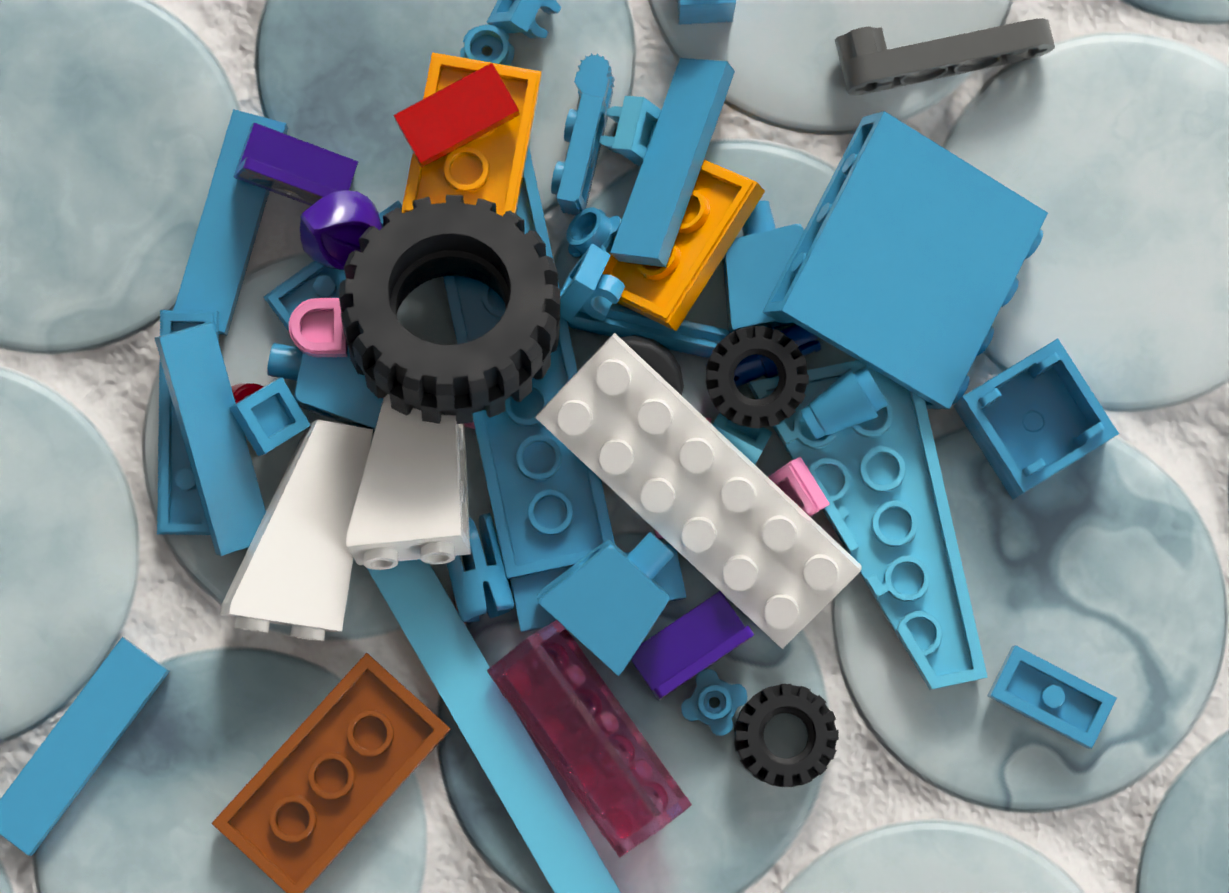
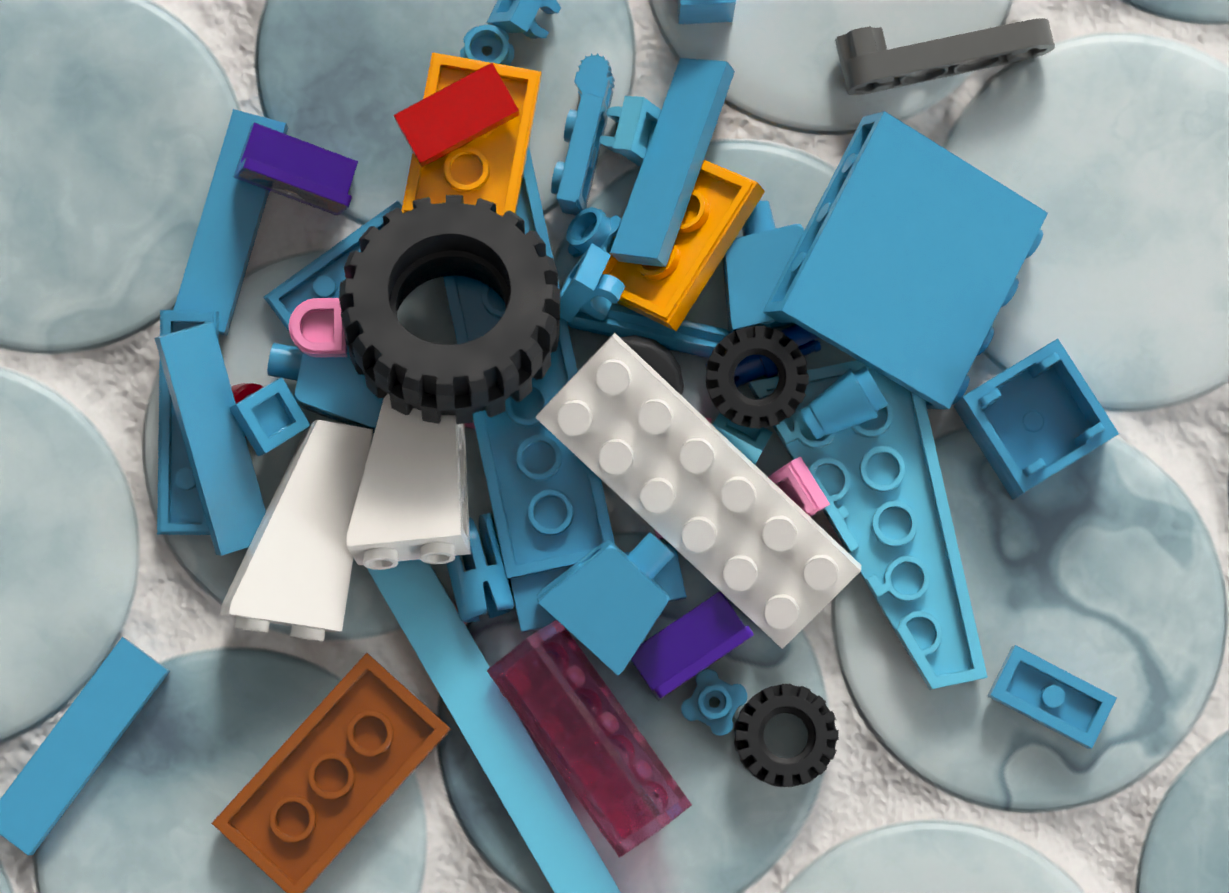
dark purple hat [300,190,382,271] -> none

